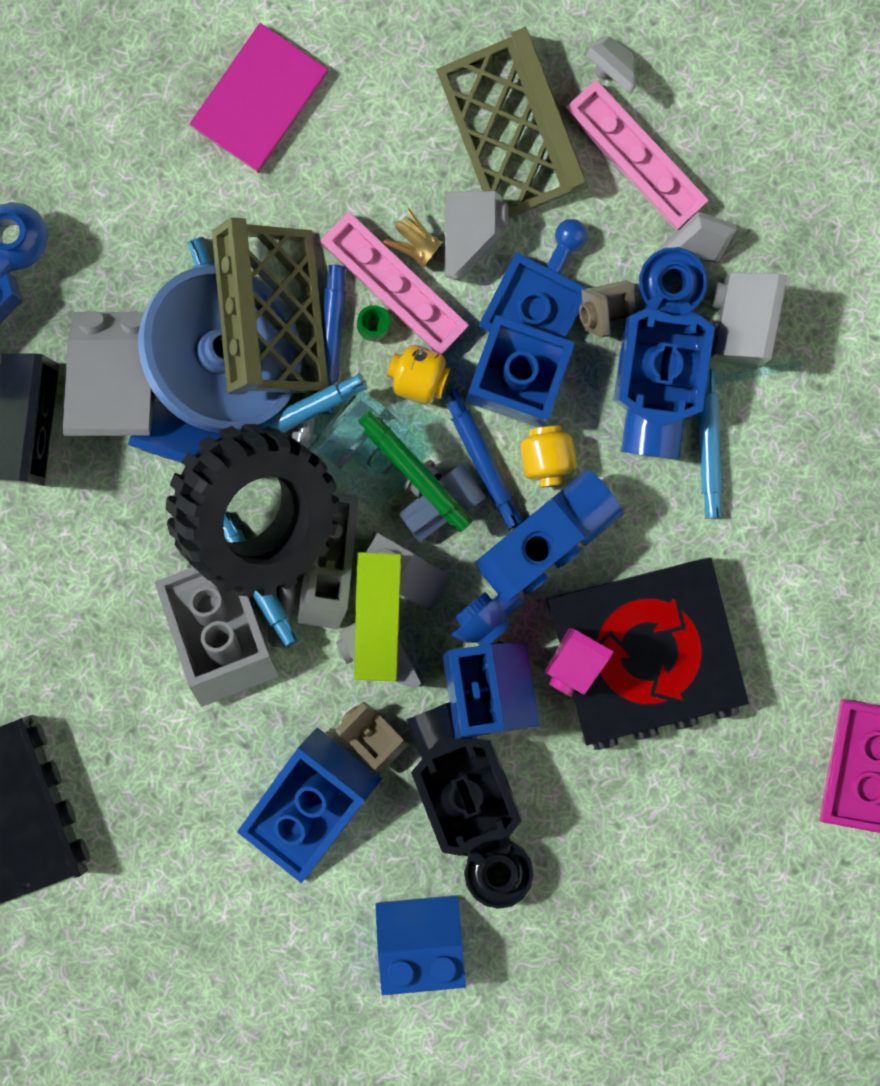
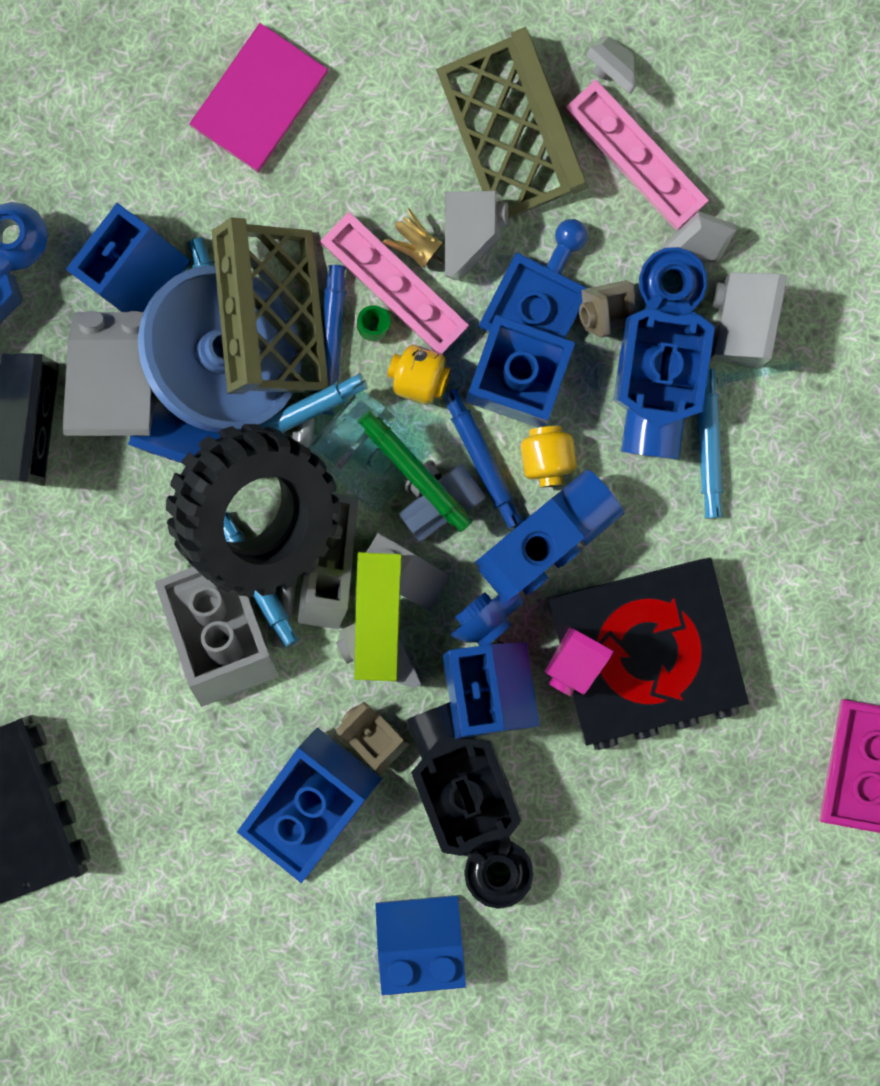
none -> blue slope [66,203,191,312]

